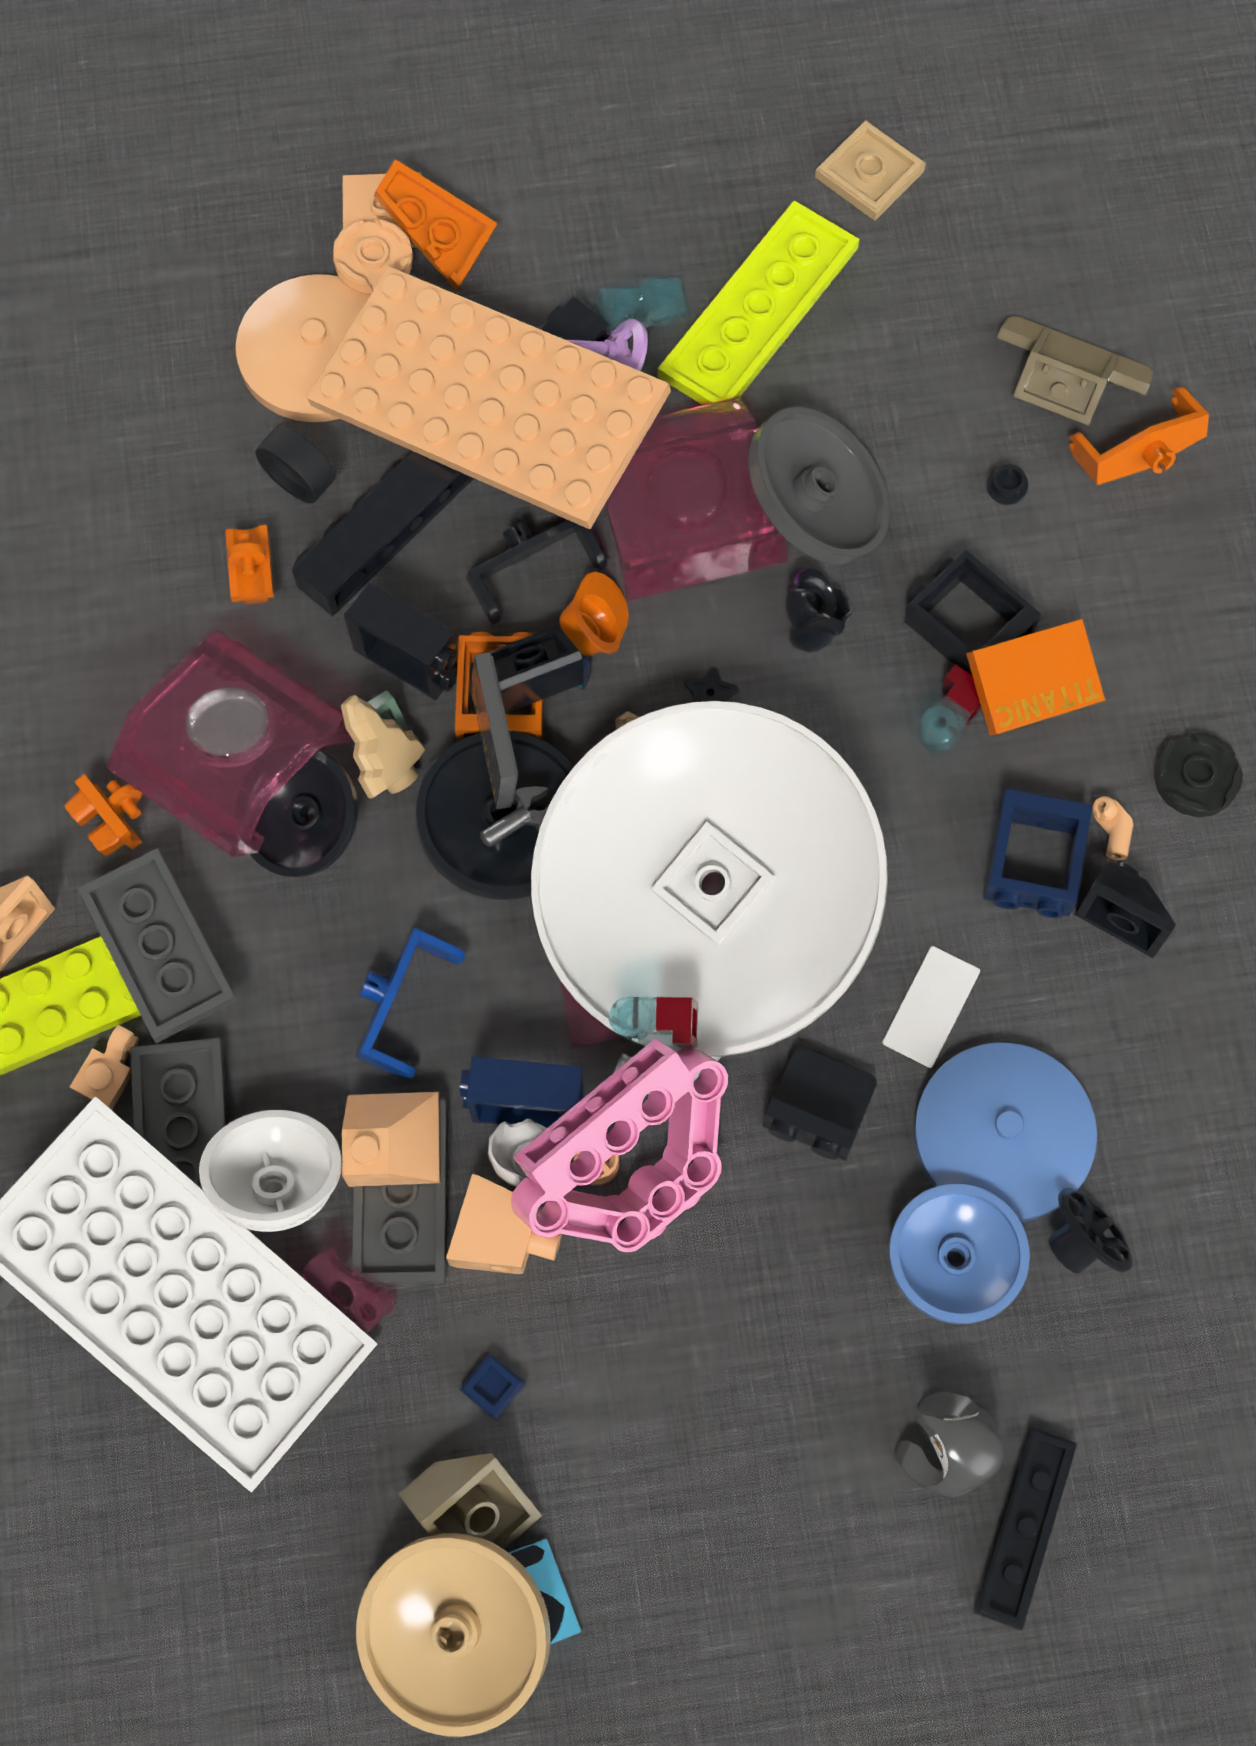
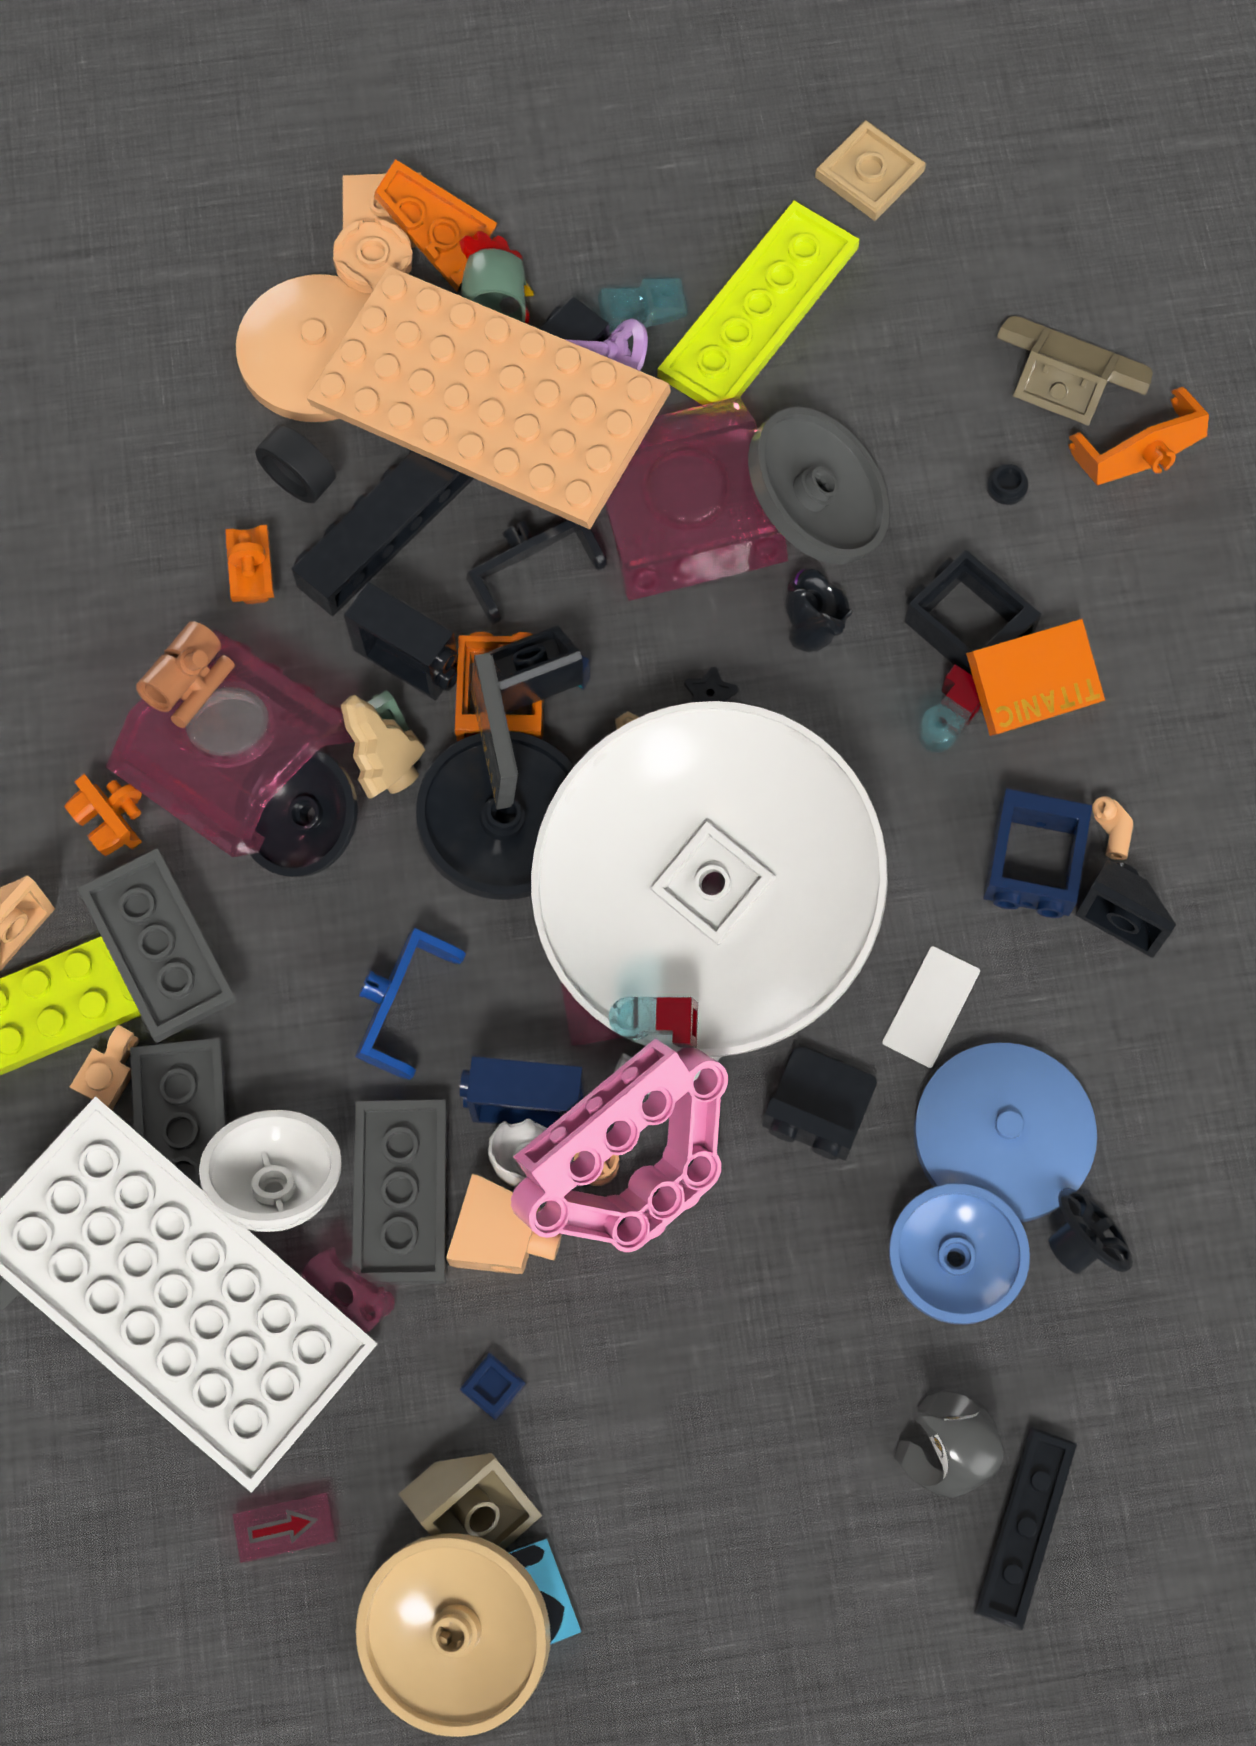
light nougat slope [342,1092,440,1187] -> none
flat silver bar [480,786,549,847] -> none
orange piece [559,572,629,656] -> none
pearl dark grey tile [1154,732,1243,818] -> none
none -> nougat pin [136,621,235,728]
none -> clear pink tile [232,1493,337,1563]
none -> sand green piece [459,231,534,324]

